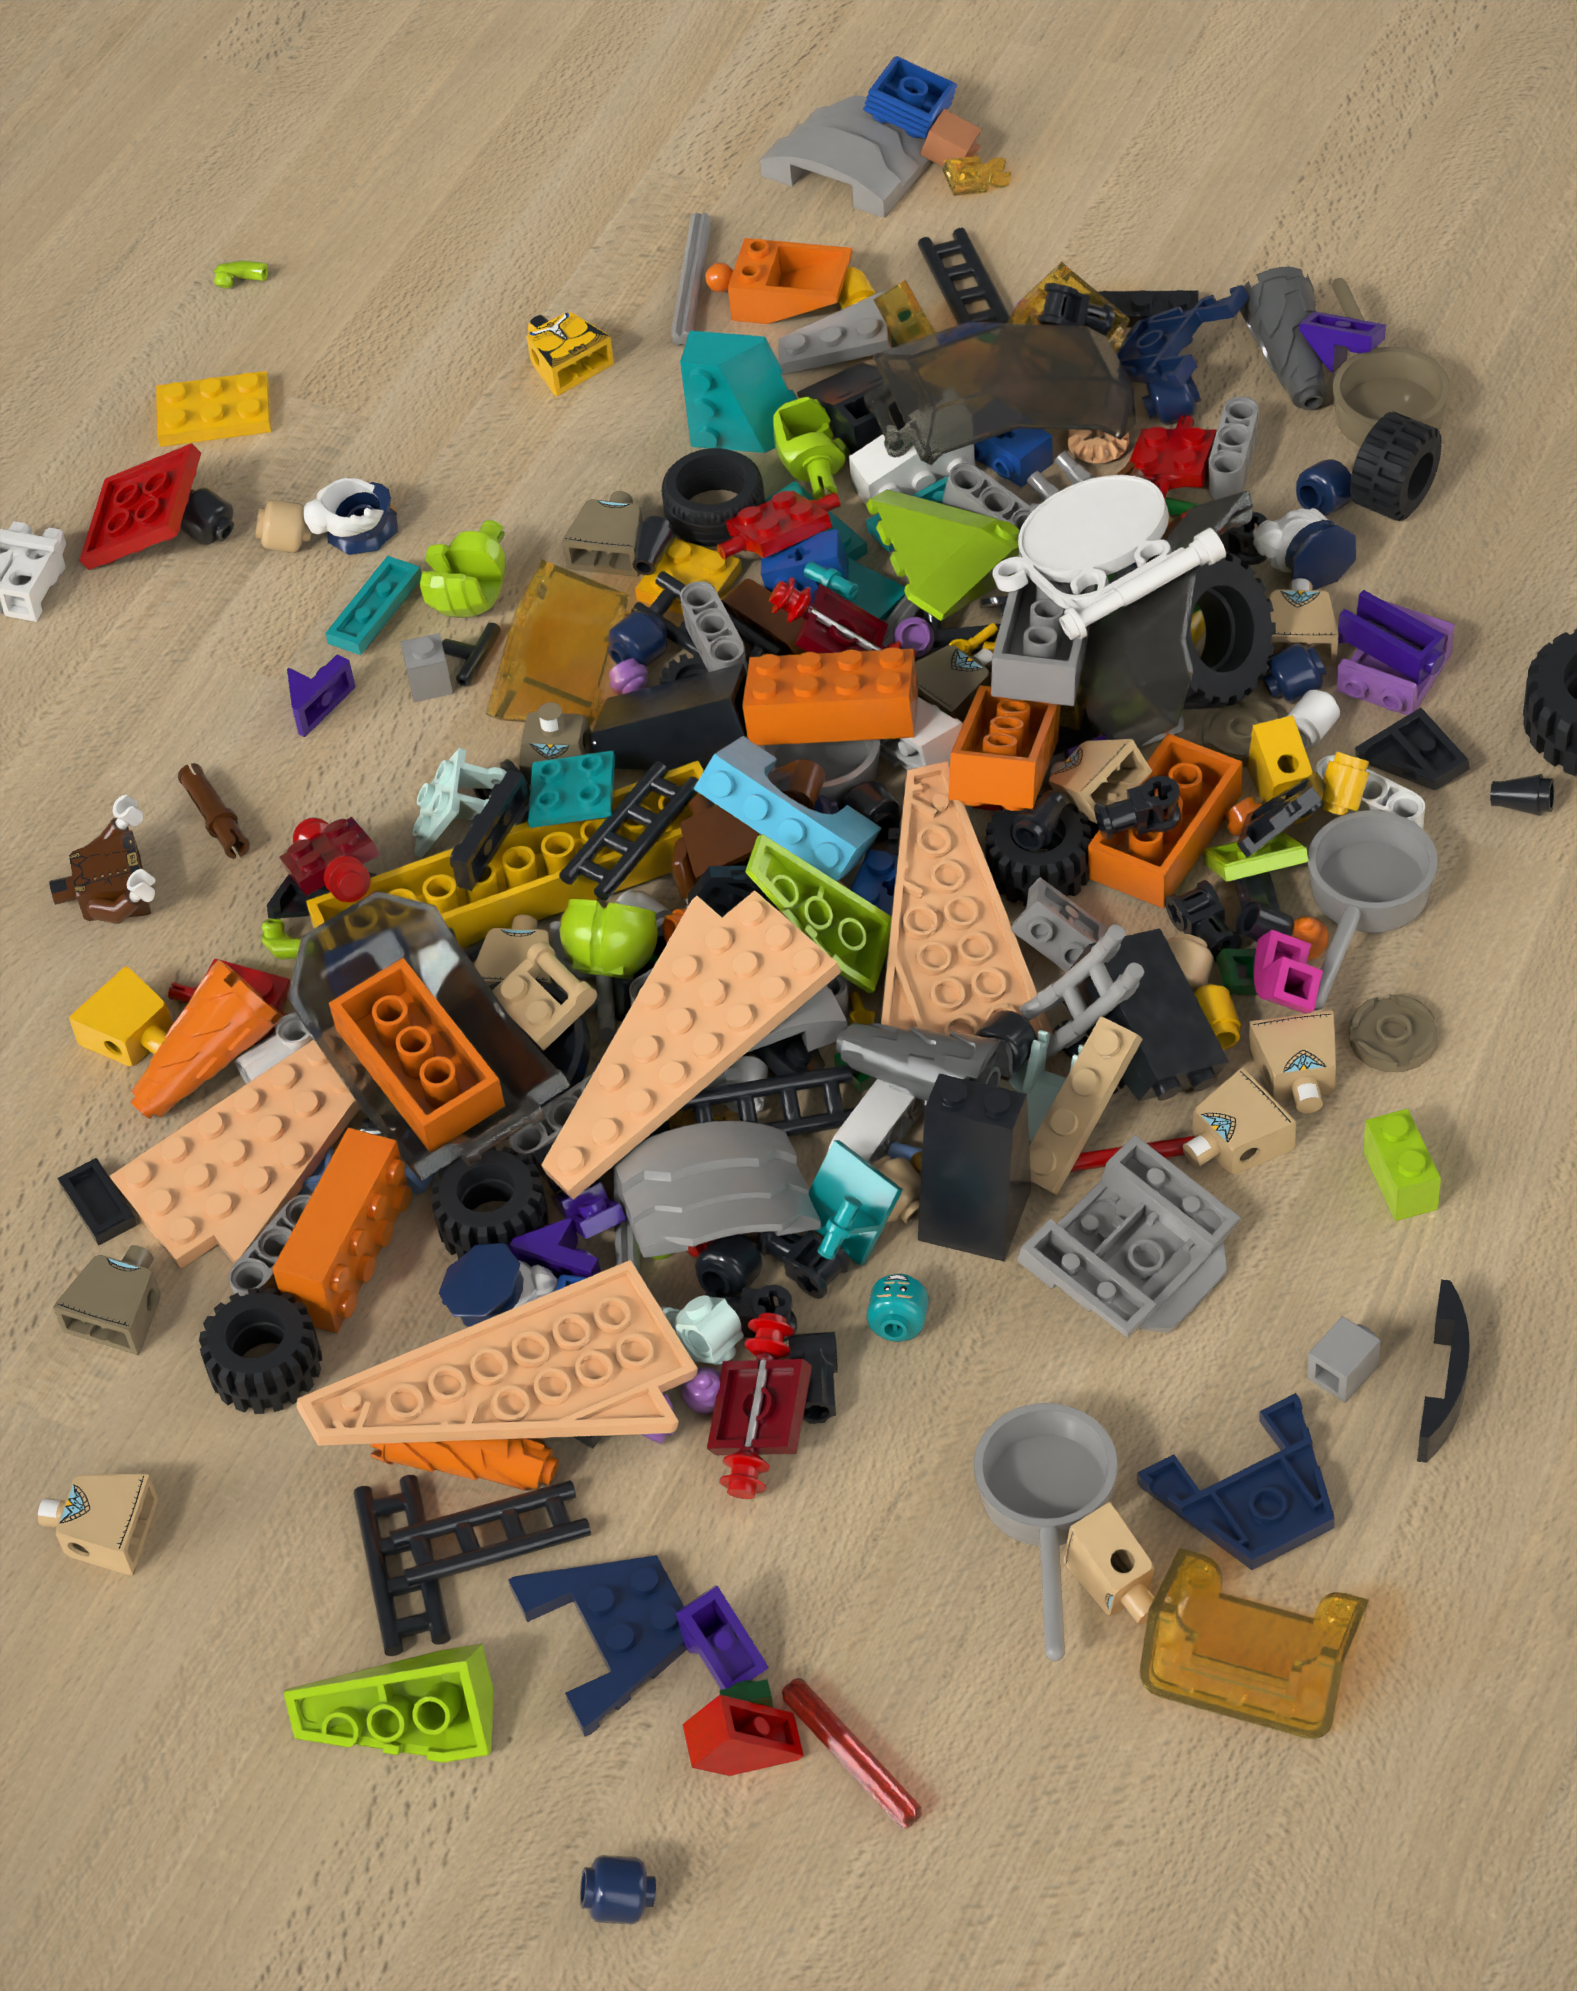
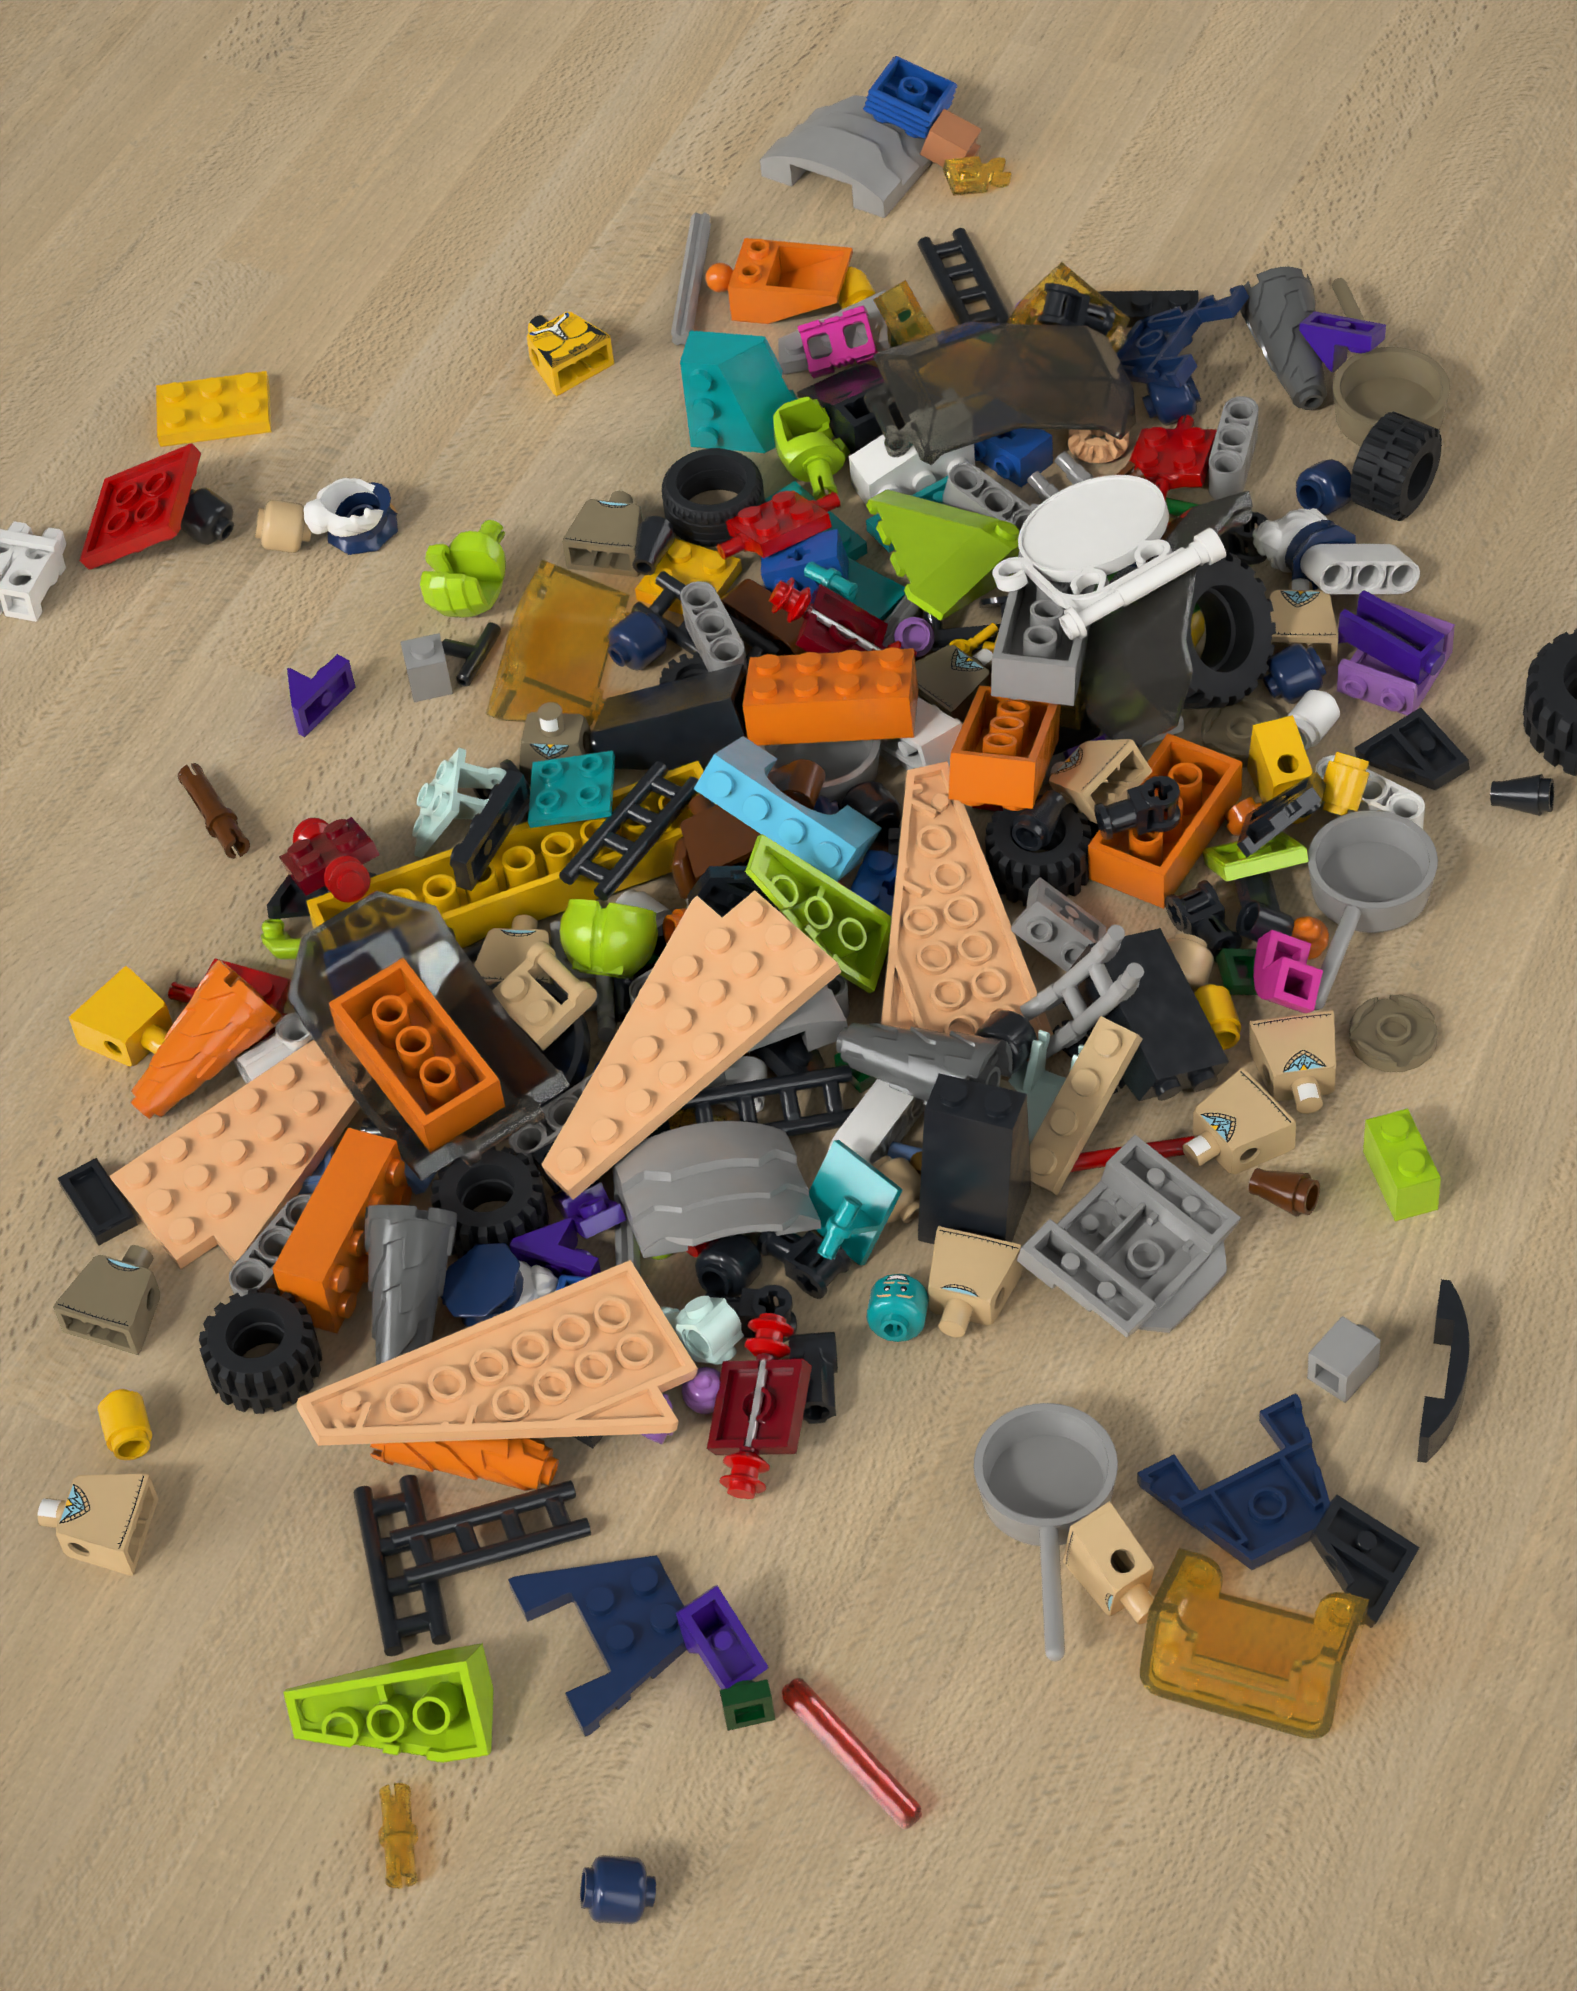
reddish brown torso [49,795,156,924] -> none
lime arm [213,260,268,289] -> none
teal plate [325,555,422,655] -> none
medium lavender plate [608,658,648,695] -> none
red slope [682,1695,804,1776] -> none
yellow hand [850,991,876,1025] -> none
none -> yellow brick [98,1389,152,1460]
none -> dark grey cone [365,1205,457,1365]
none -> clear yellow pin [378,1783,418,1889]
none -> dark pink piece [797,305,880,379]
none -> tan torso [928,1226,1023,1337]
none -> reddish brown cone [1249,1168,1320,1217]
none -> white beam [1300,544,1420,594]
none -> black wing [1309,1494,1420,1628]

